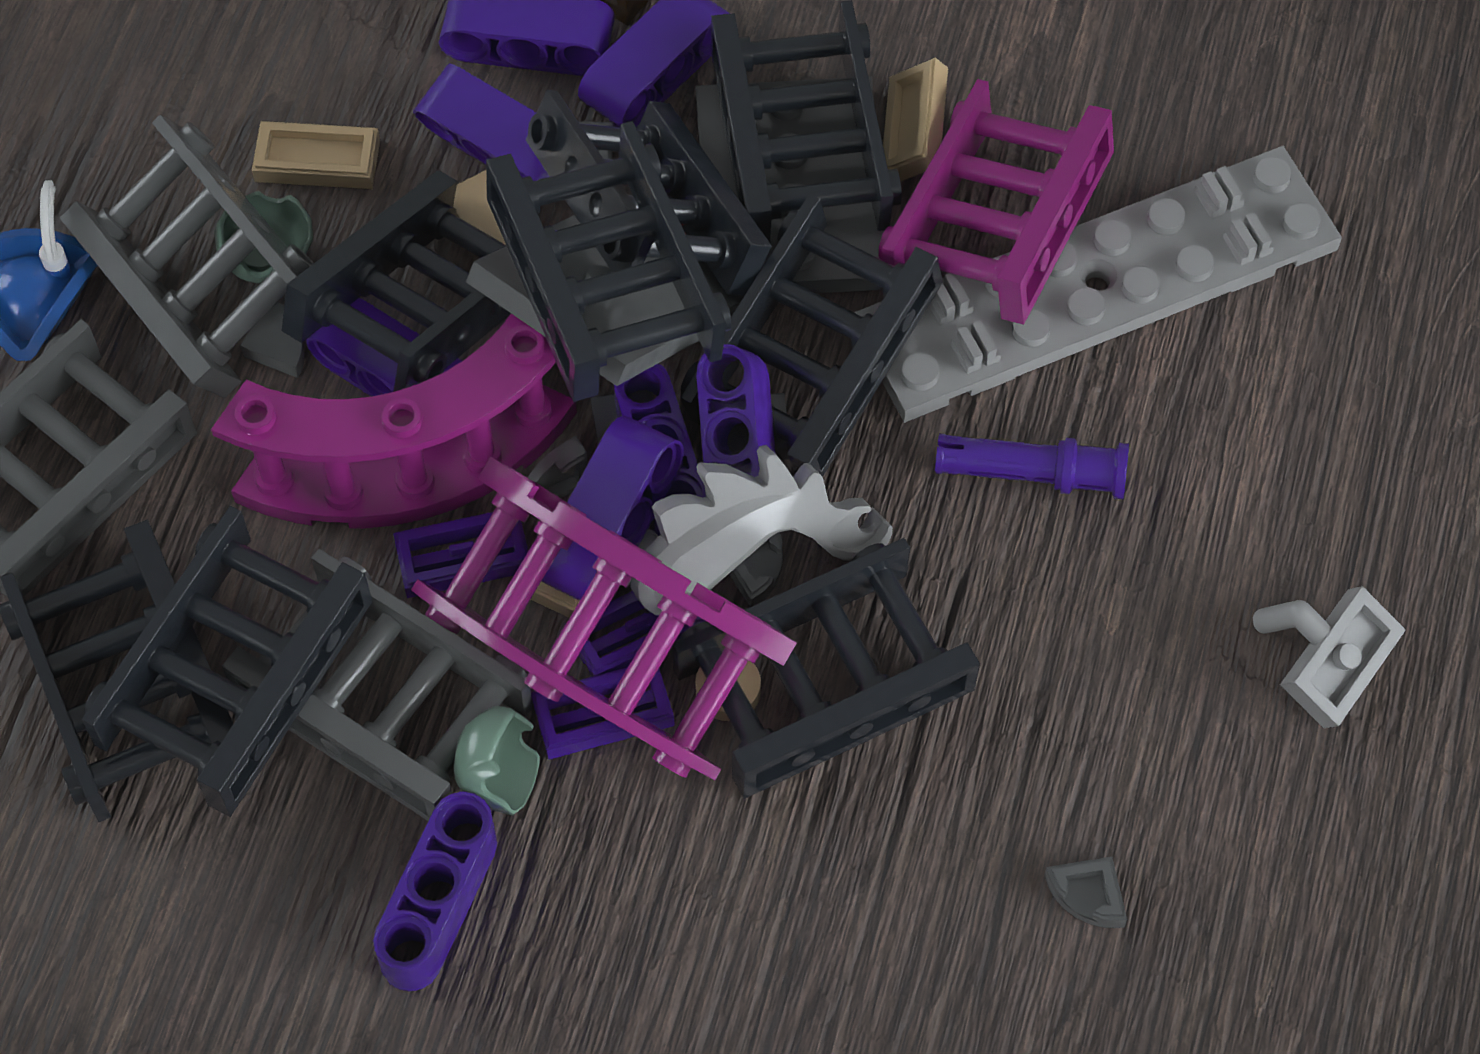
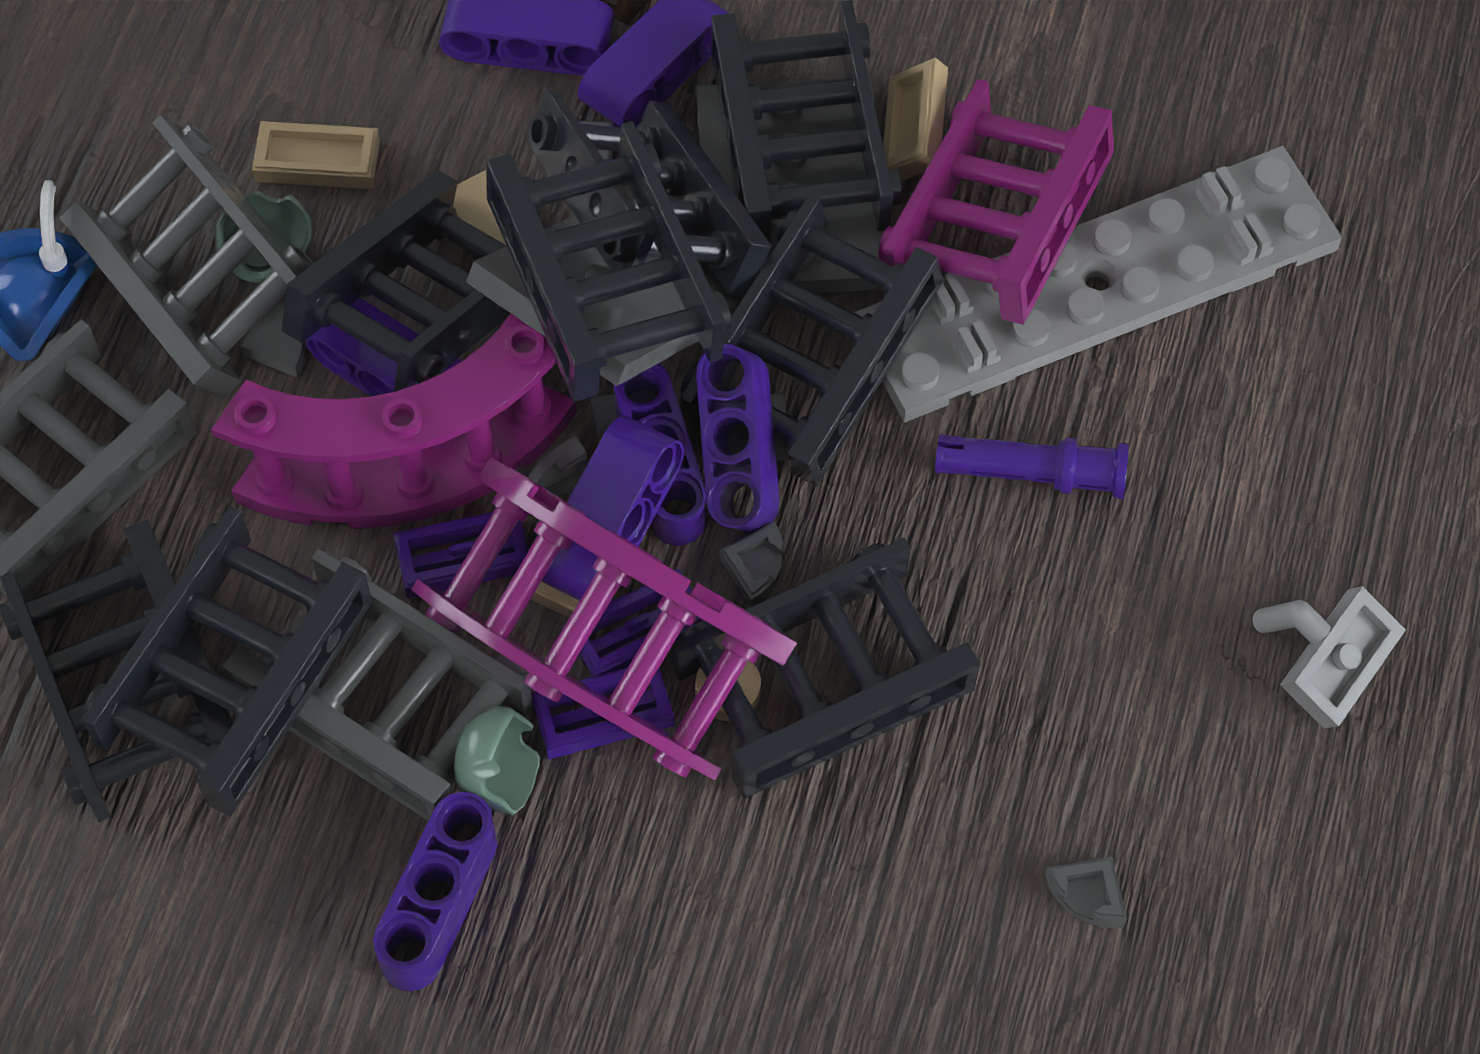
dark purple beam [413,63,550,181] -> none
light grey animal [630,445,893,615] -> none

